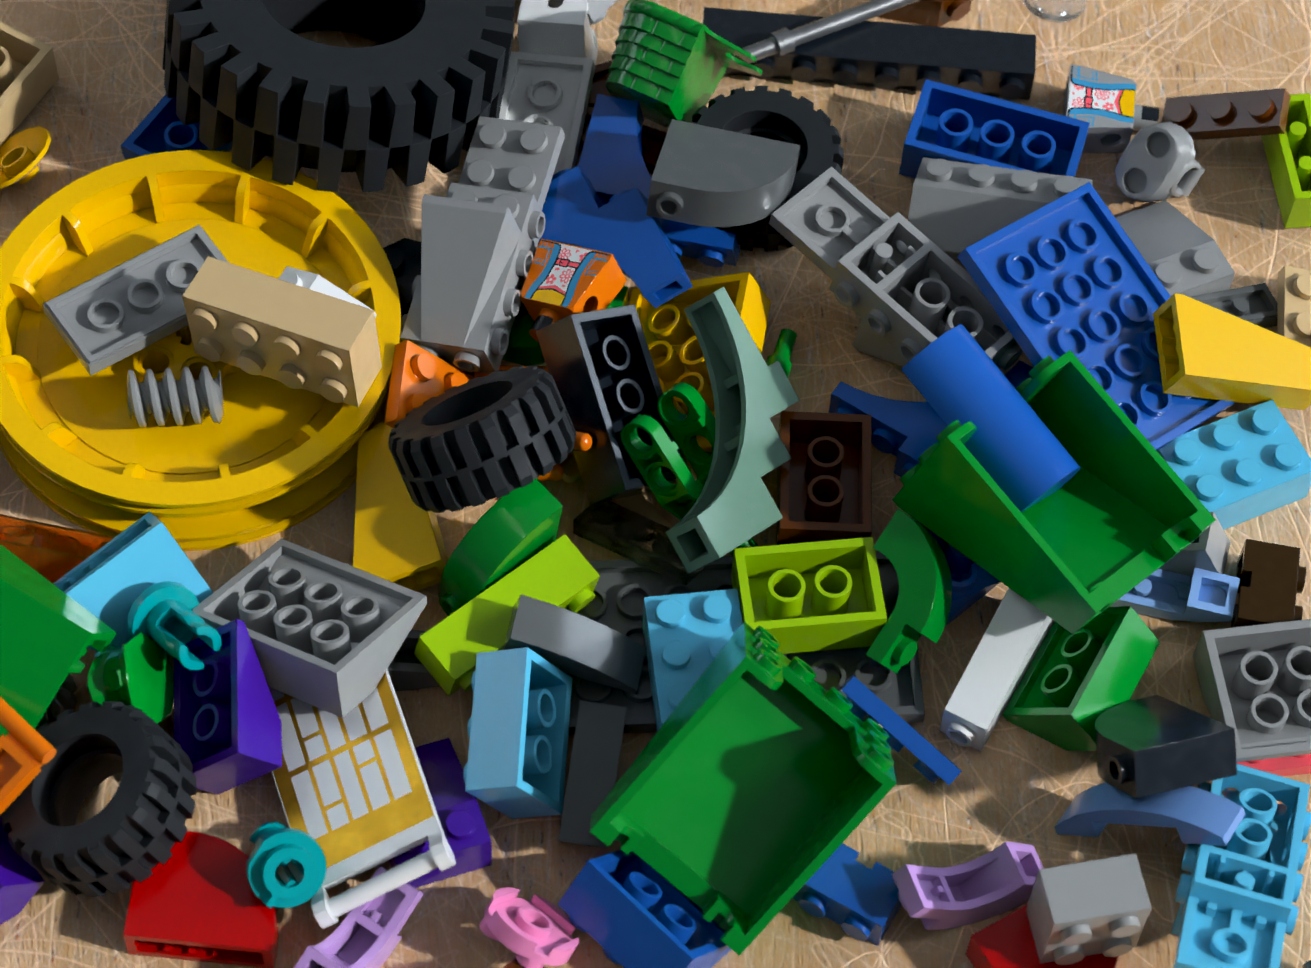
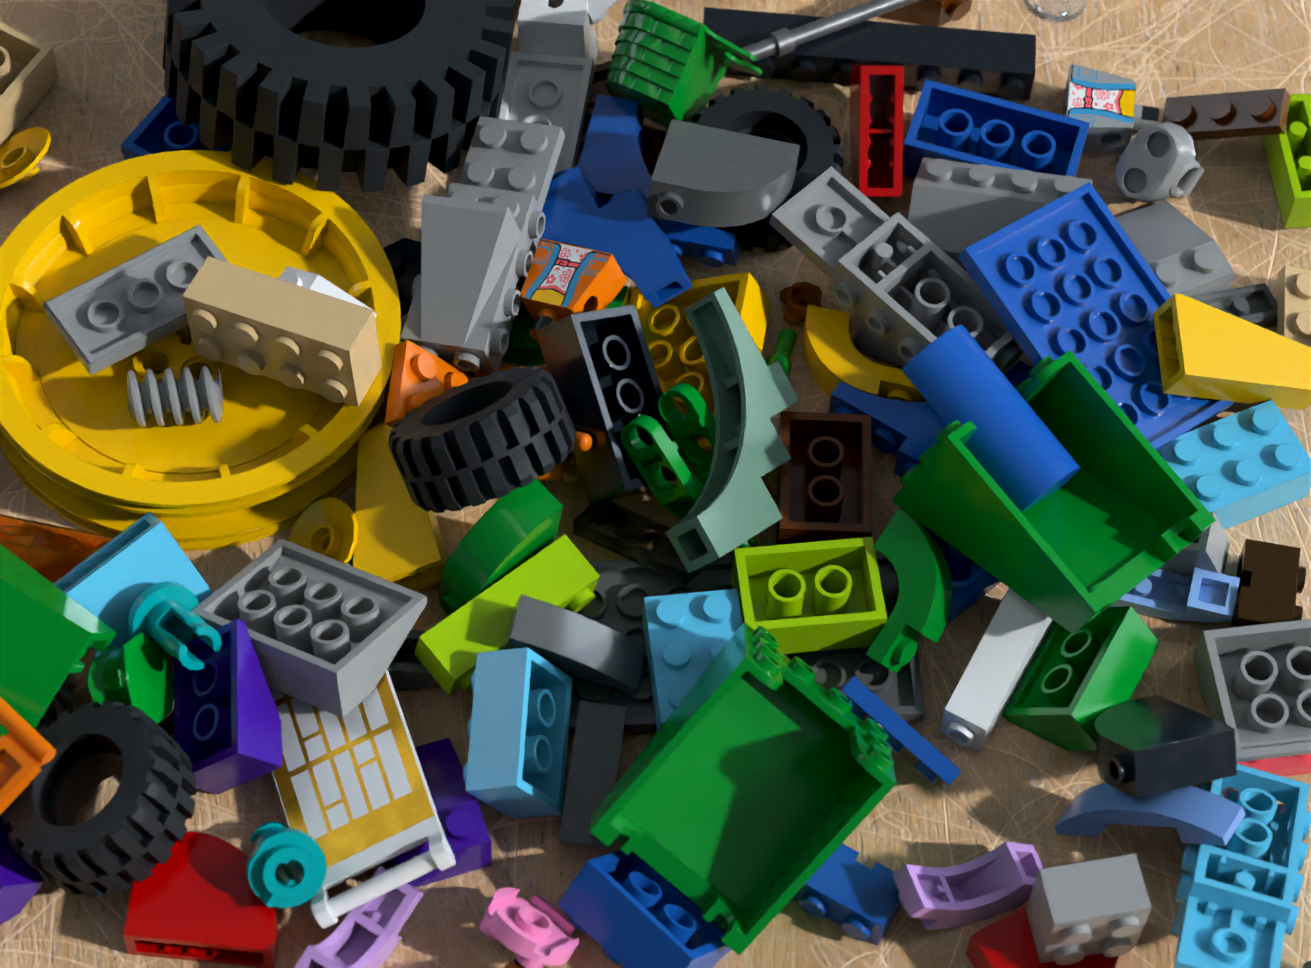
none -> yellow dish [288,497,358,563]
none -> dark orange plate [779,282,822,325]
none -> yellow arch [803,304,923,402]
none -> red brick [850,65,904,197]

